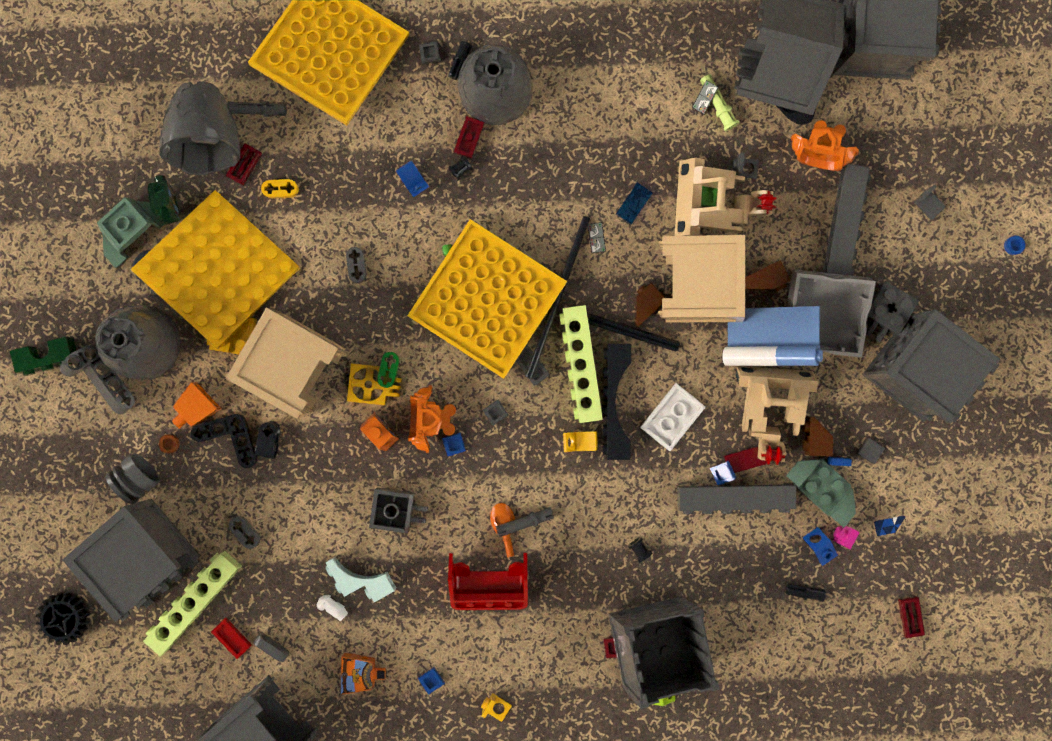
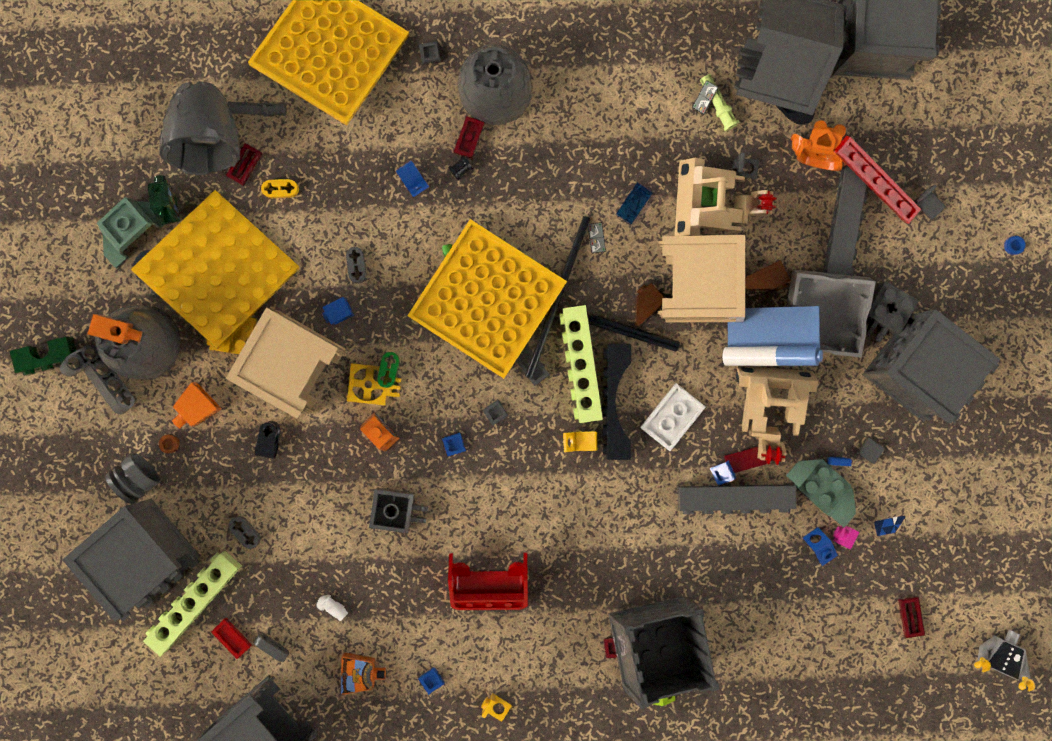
black gear [35,592,91,645] -> none
black beam [190,414,257,468] -> none
light aqua arch [326,556,396,602] -> none
orange piece [408,385,456,453] -> none
black axle [448,41,472,80] -> none
orange piece [490,503,515,557] -> none
dark grey pin [495,507,554,538] -> none
black bush [628,537,653,563] -> none
black axle [786,583,826,602] -> none
reddish brown slope [802,417,833,456] -> none
none -> orange torso [87,314,142,344]
none -> blue brick [322,297,354,325]
none -> plate [834,136,921,224]
none -> torso [974,630,1035,692]

